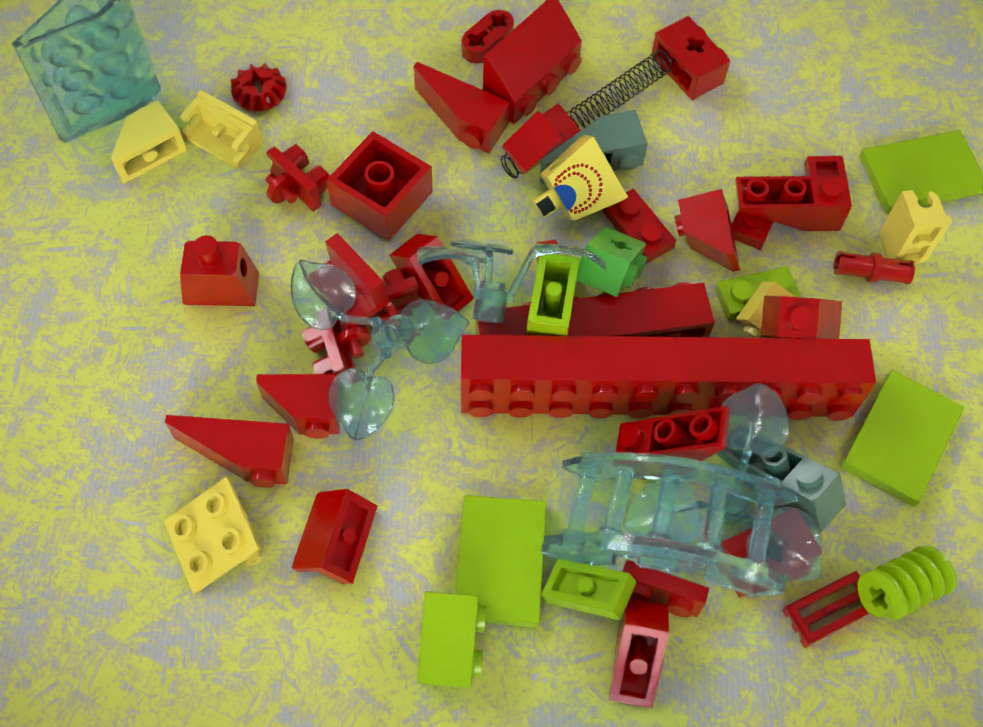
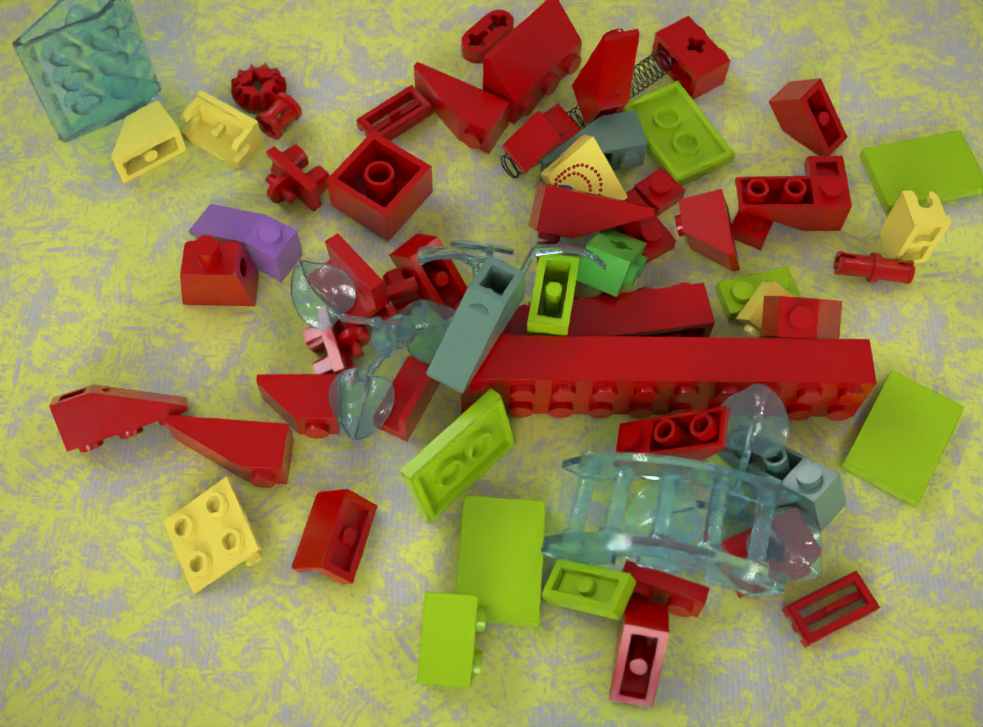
lime piece [857,545,957,620] -> none
none -> red slope [49,384,188,452]
none -> medium lavender slope [189,204,303,282]
none -> red bush [255,92,302,140]
none -> red tile [356,85,433,141]
none -> red panel [371,355,441,442]
none -> lime tile [400,388,516,523]
none -> sand green slope [426,255,526,394]
none -> red slope [528,182,655,242]
none -> red slope [572,28,640,124]
none -> lime tile [621,80,736,186]
none -> red plate [634,167,685,217]
none -> red slope [768,78,848,156]

